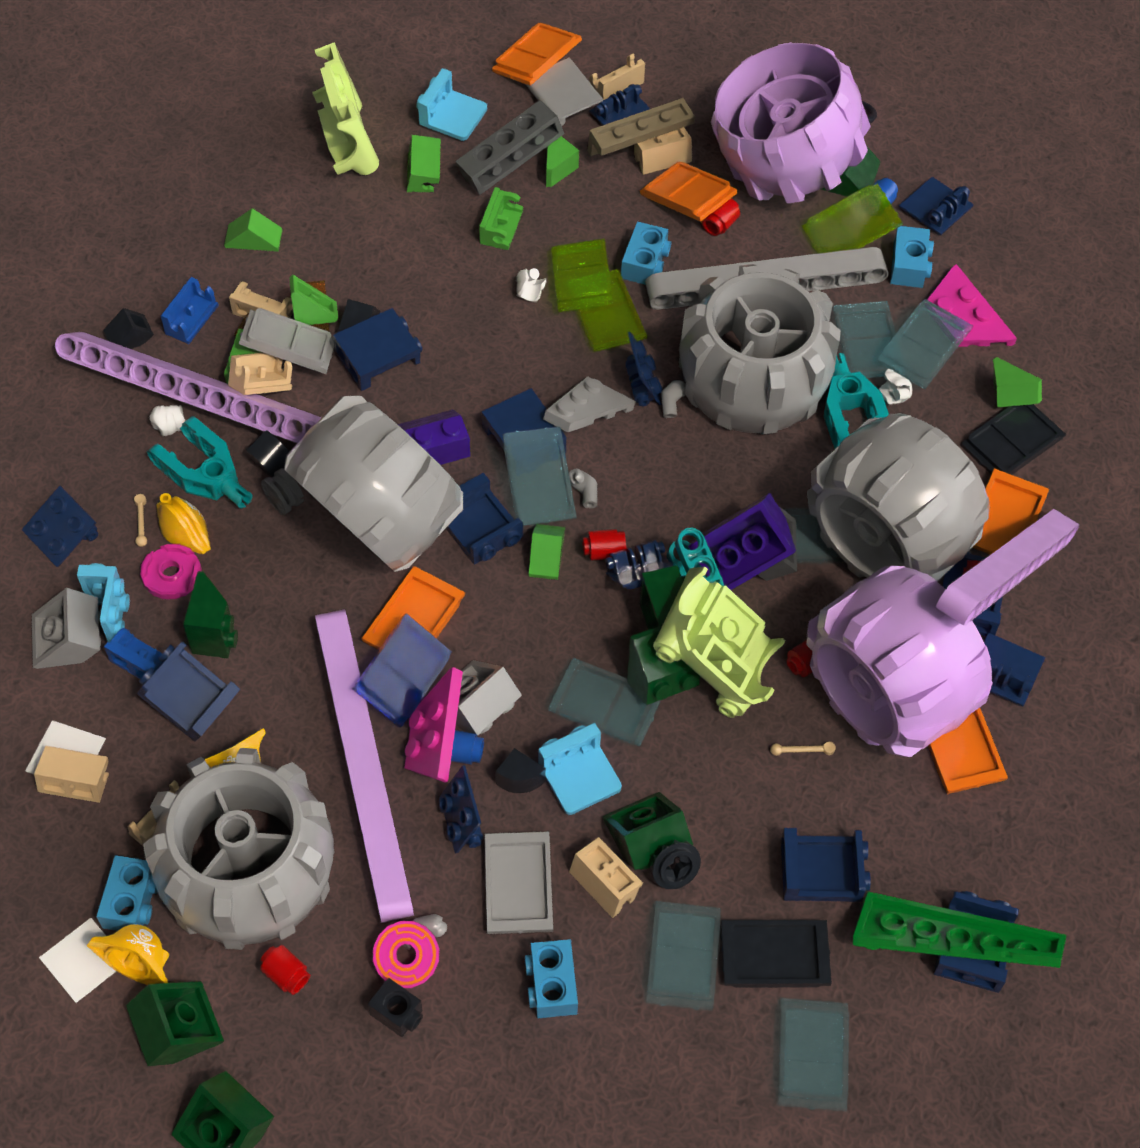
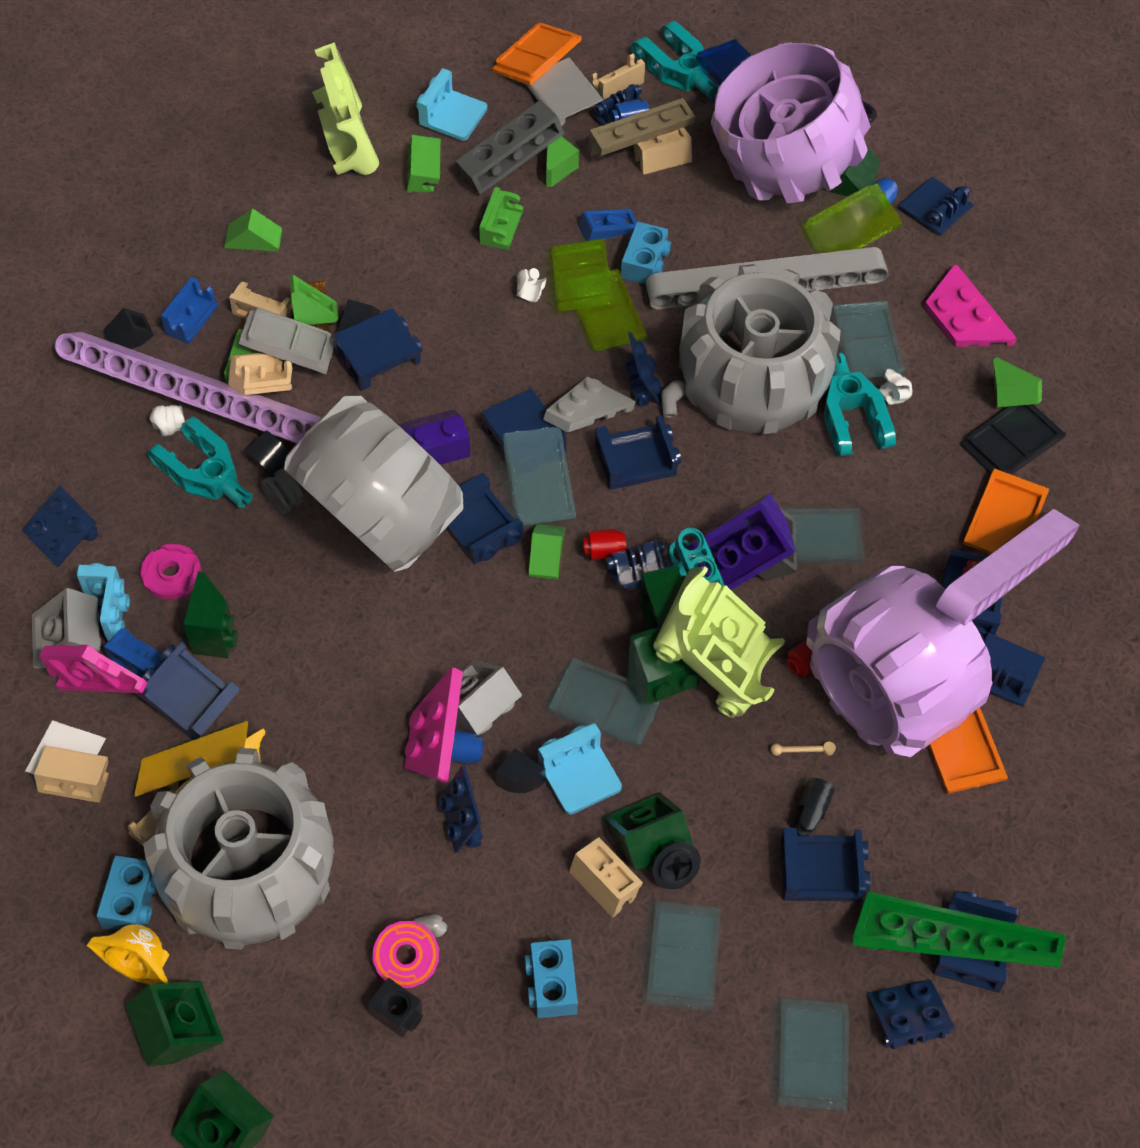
white sticker [39,918,116,1003] -> none
tan hinge [134,494,147,547] -> none
yellow hat [156,493,211,554] -> none
red brick [260,945,311,995] -> none
lavender beam [315,609,414,923] -> none
clear blue piece [352,613,452,728] -> none
orange piece [362,566,465,668] -> none
light grey piece [485,832,553,934] -> none
light grey arm [568,468,597,508] -> none
orange piece [640,162,737,222] -> none
red brick [702,199,740,236] -> none
black piece [721,920,832,988] -> none
light grey wheel [807,413,990,581] -> none
clear light blue piece [877,299,973,389] -> none
dark azure brick [890,225,934,288] -> none
none -> dark pink wing [39,644,148,693]
none -> yellow sticker [134,721,248,797]
none -> blue slope [578,209,637,244]
none -> dark blue panel [594,415,681,490]
none -> blue brick [610,99,650,122]
none -> teal piece [631,21,720,100]
none -> clear blue tile [696,39,751,85]
none -> black hinge [794,778,835,836]
none -> dark blue hinge [867,979,955,1049]

